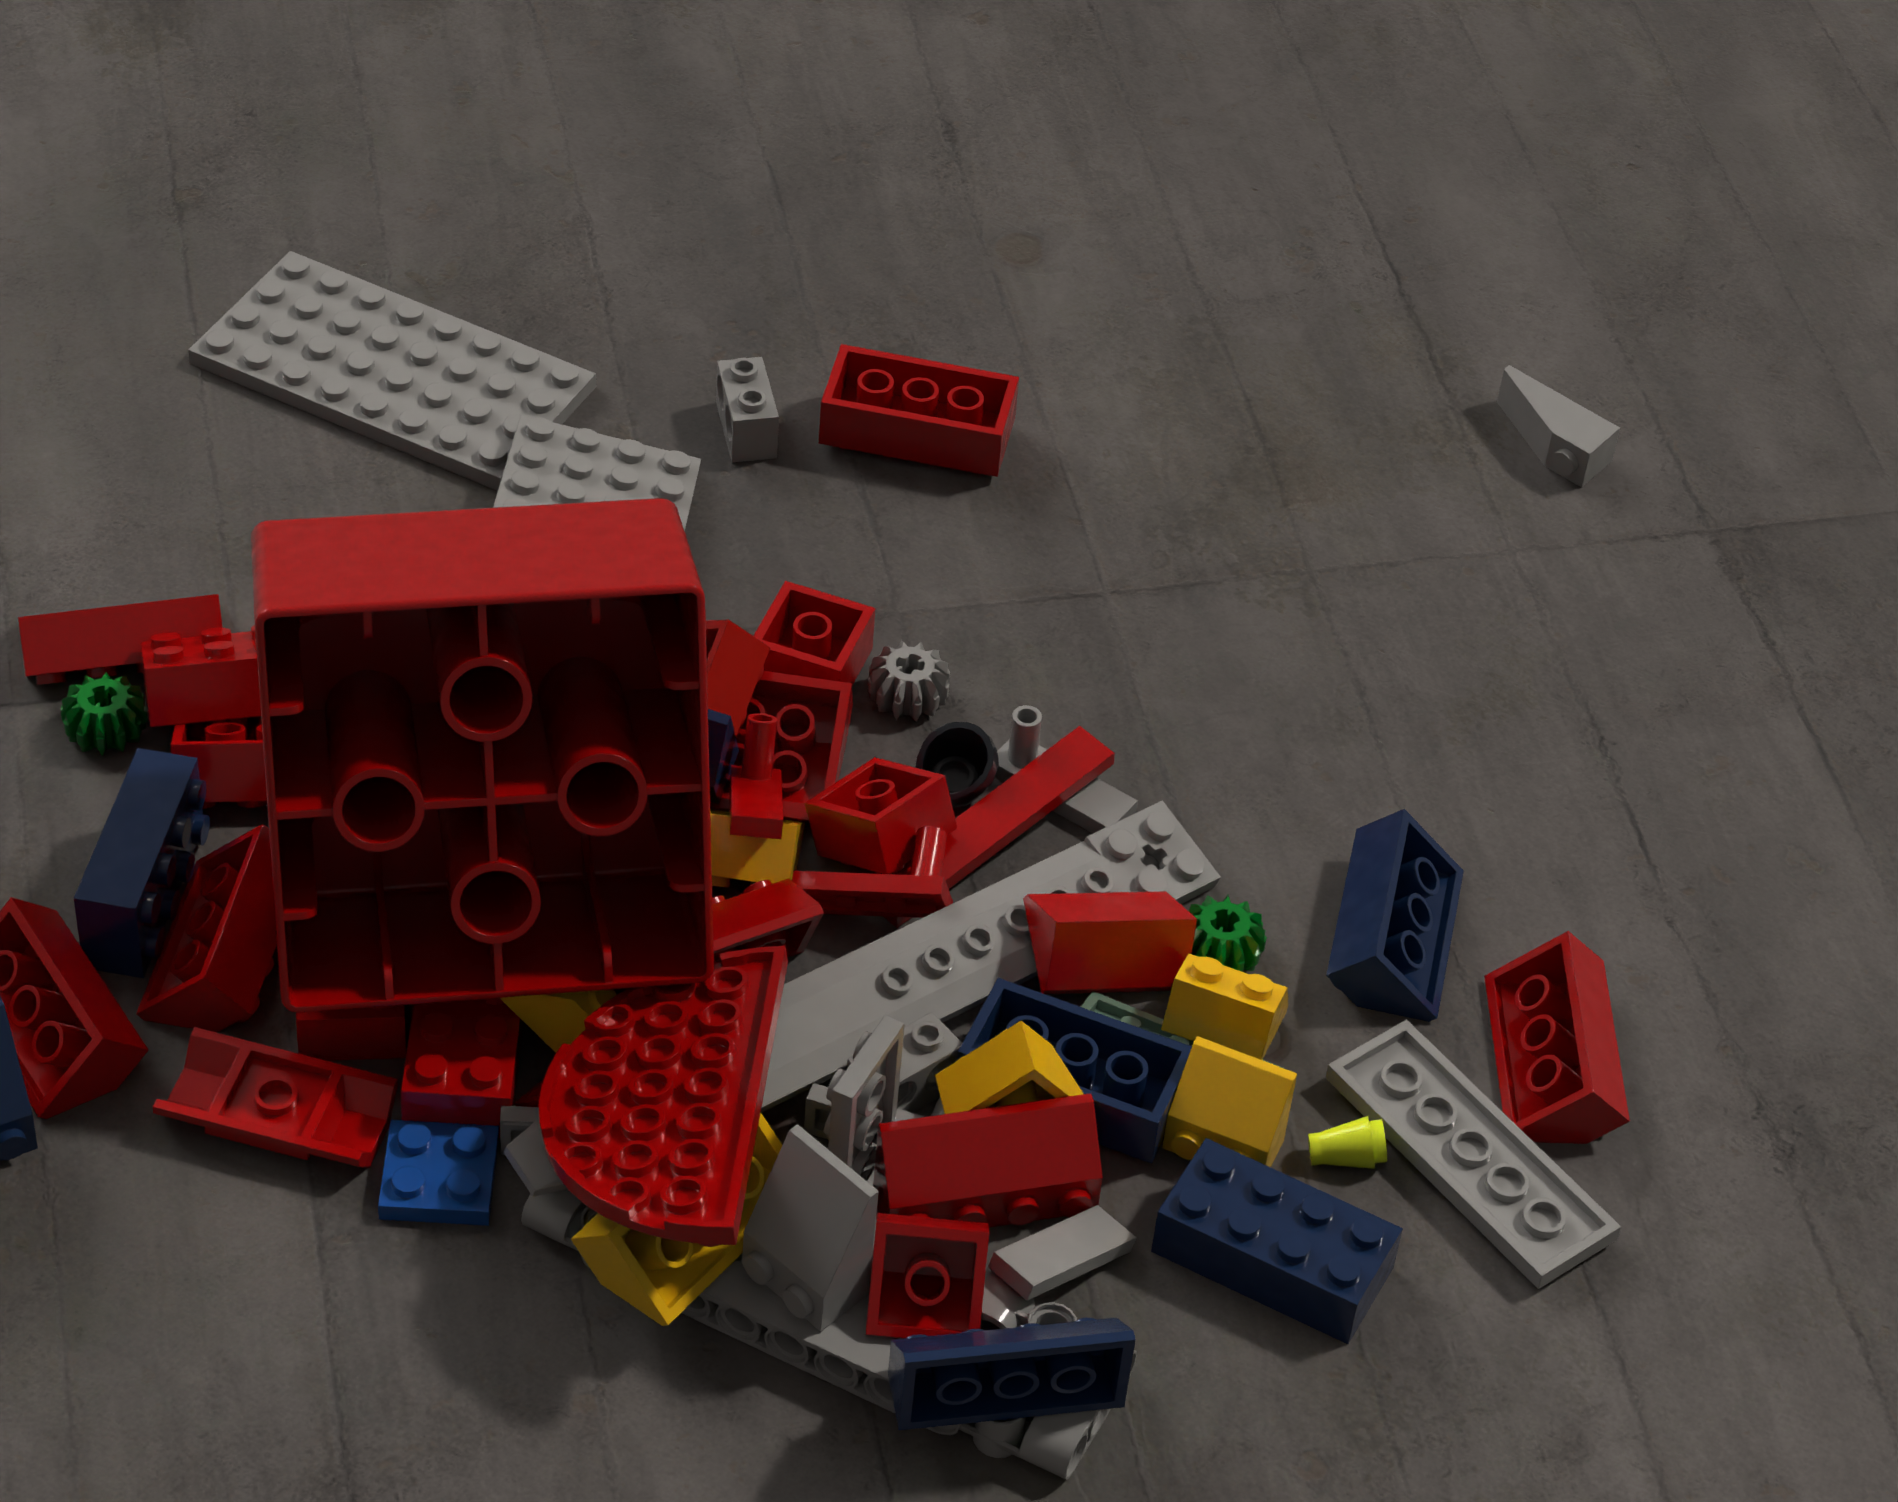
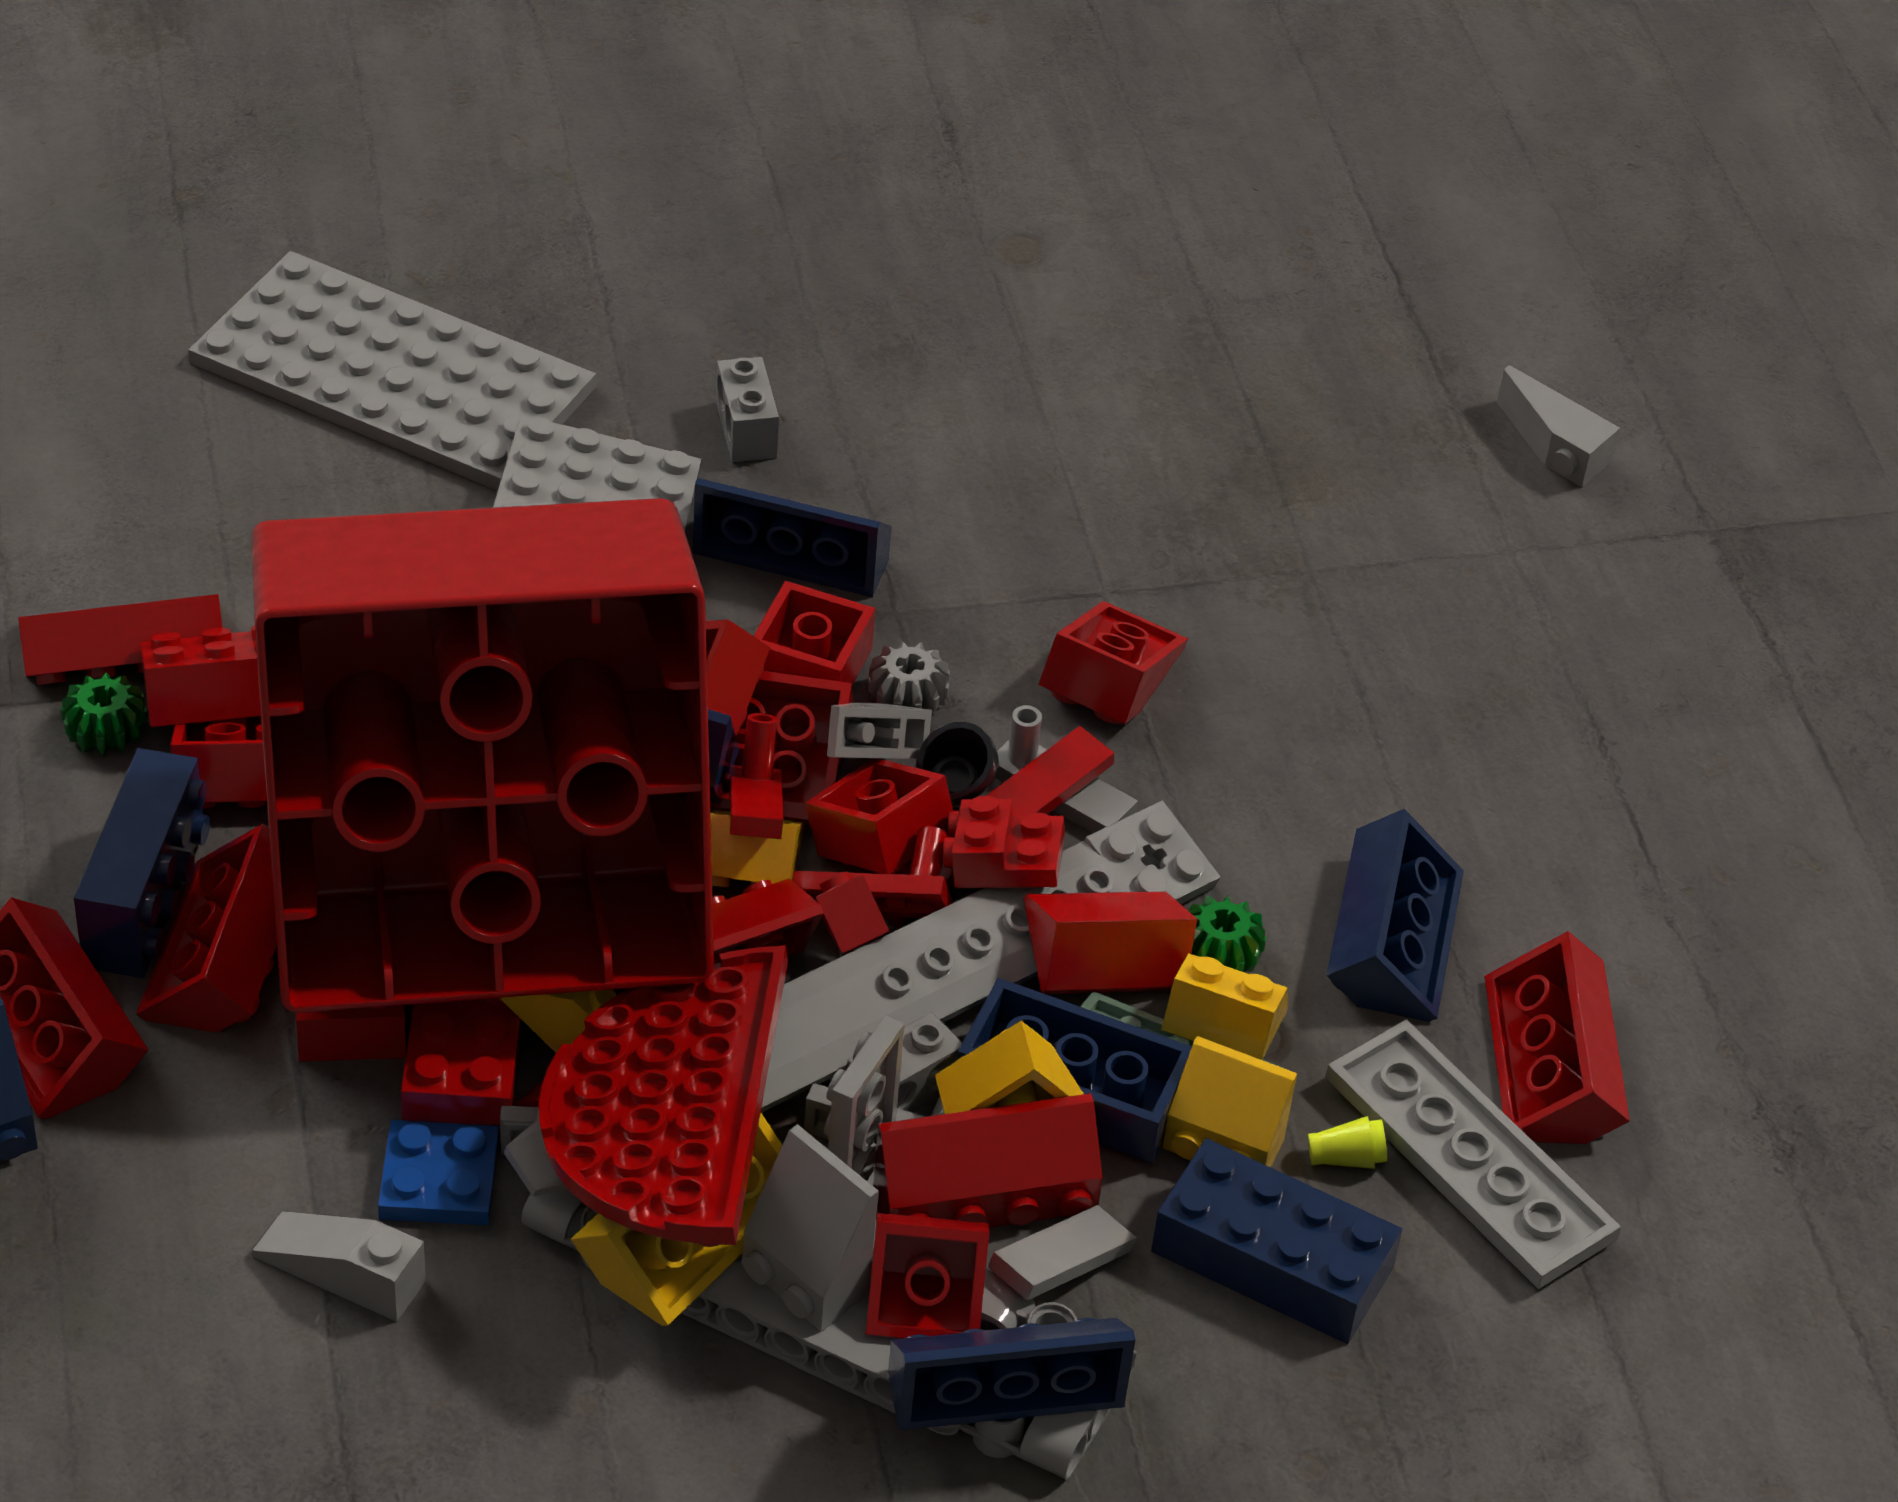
red piece [153,1027,398,1167] -> none
red brick [818,344,1019,477] -> none
none -> light grey slope [252,1211,426,1322]
none -> dark blue slope [693,478,891,597]
none -> red brick [814,871,889,956]
none -> light grey slope [827,703,932,759]
none -> red plate [943,796,1065,888]
none -> red slope [1038,601,1189,724]

